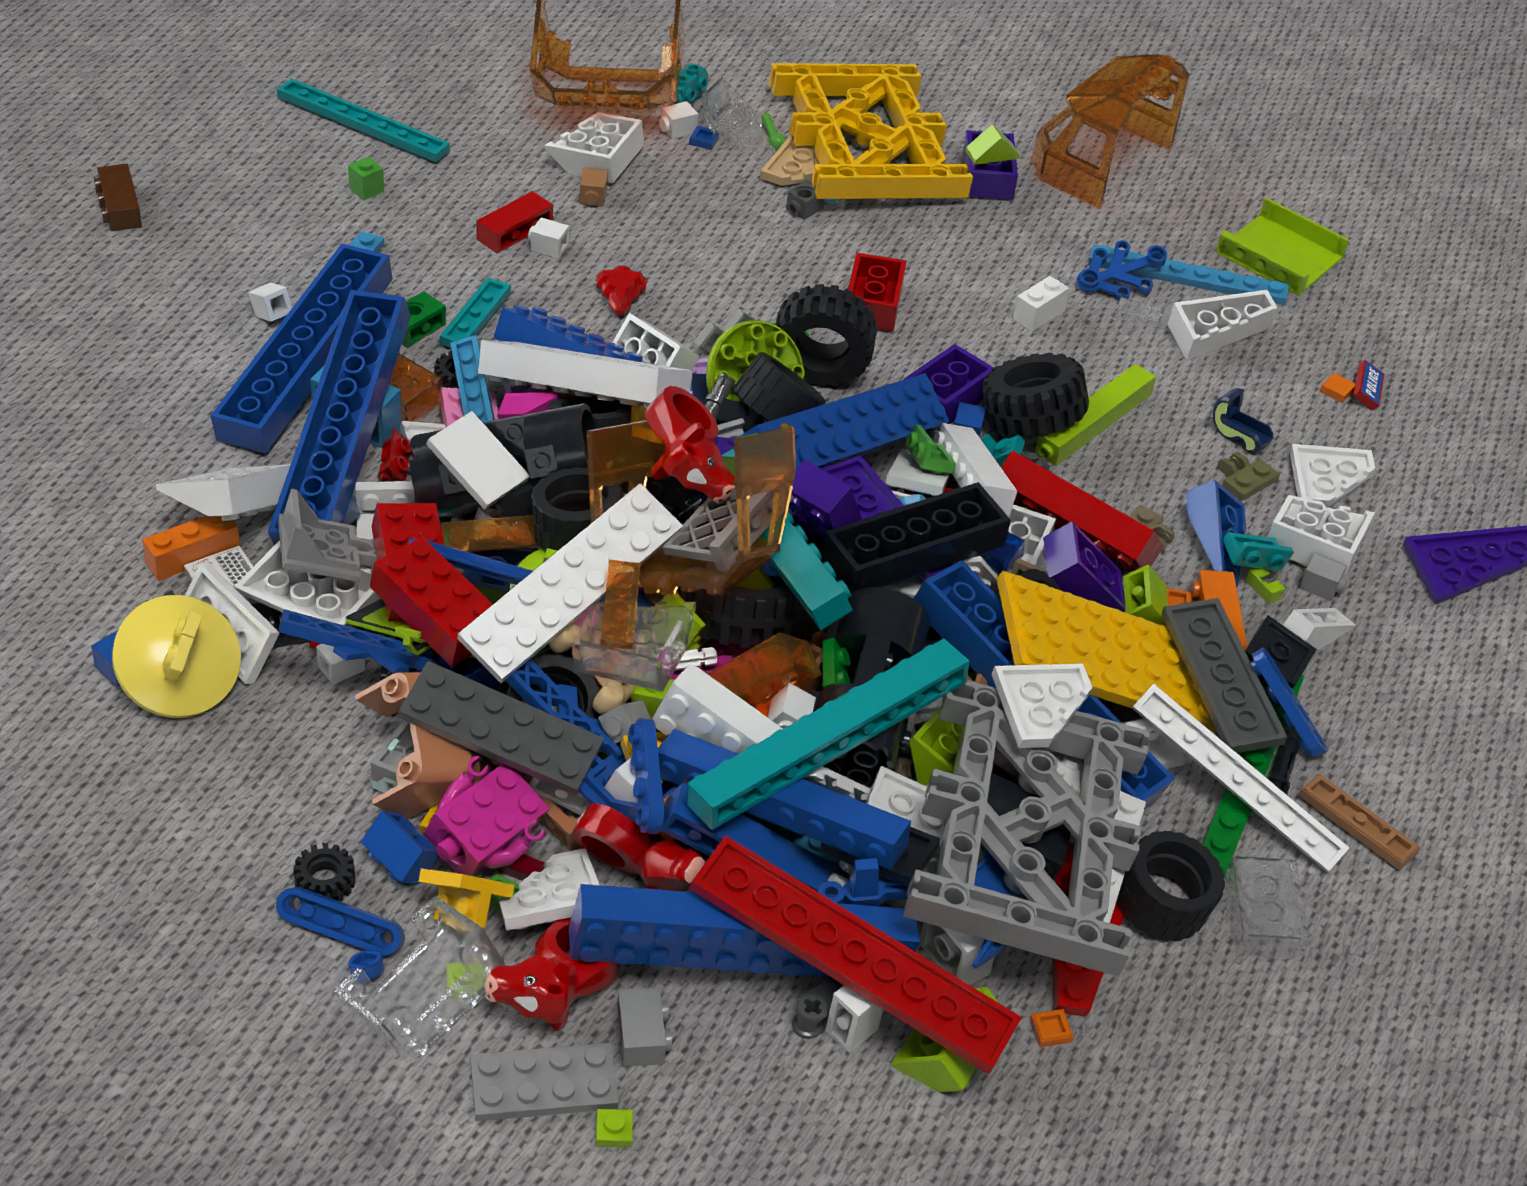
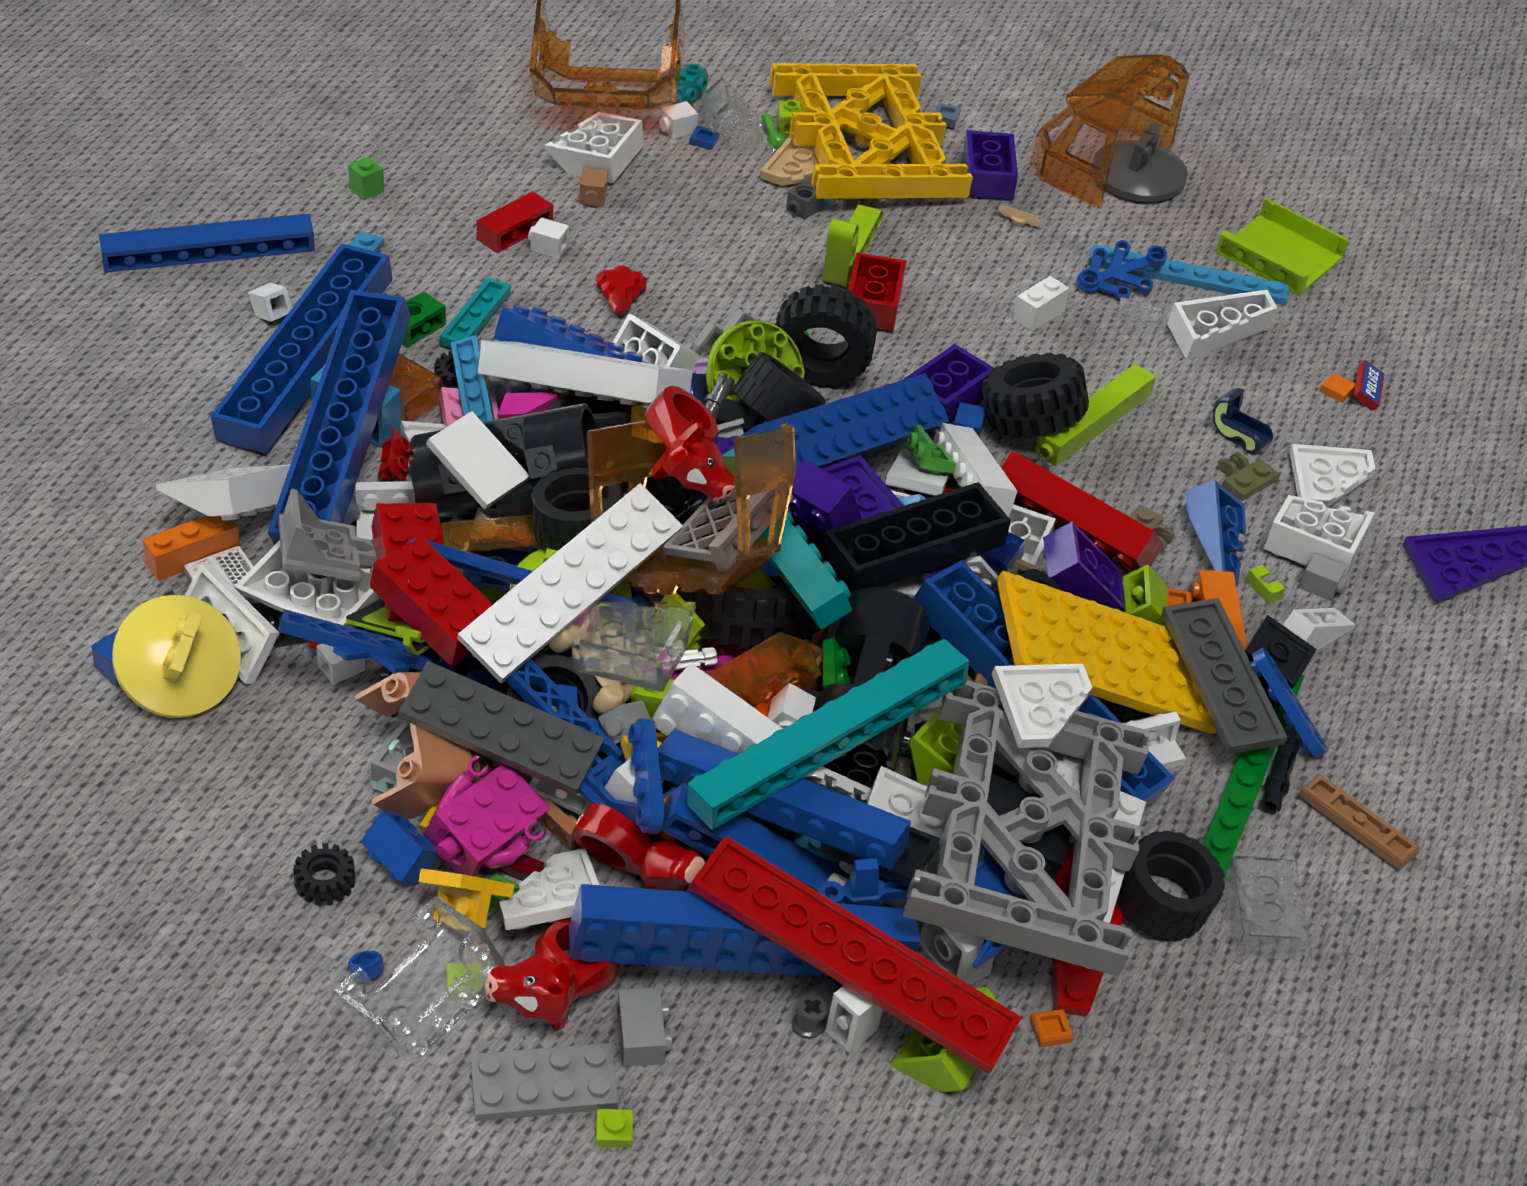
reddish brown brick [94,164,142,231] -> none
blue plate [276,887,405,956] -> none
teal plate [277,78,450,162] -> none
clear orange plate [600,559,641,650] -> none
lime slope [966,124,1020,165] -> none
teal bracket [981,434,1025,467] -> none
white plate [1133,684,1349,873] -> none
teal bracket [1223,532,1294,571] -> none
none -> blue brick [99,214,315,273]
none -> lime brick [777,100,803,136]
none -> lime beam [822,204,883,288]
none -> sand blue plate [934,103,961,128]
none -> tan piece [998,204,1042,229]
none -> dark grey bracket [1092,122,1188,203]

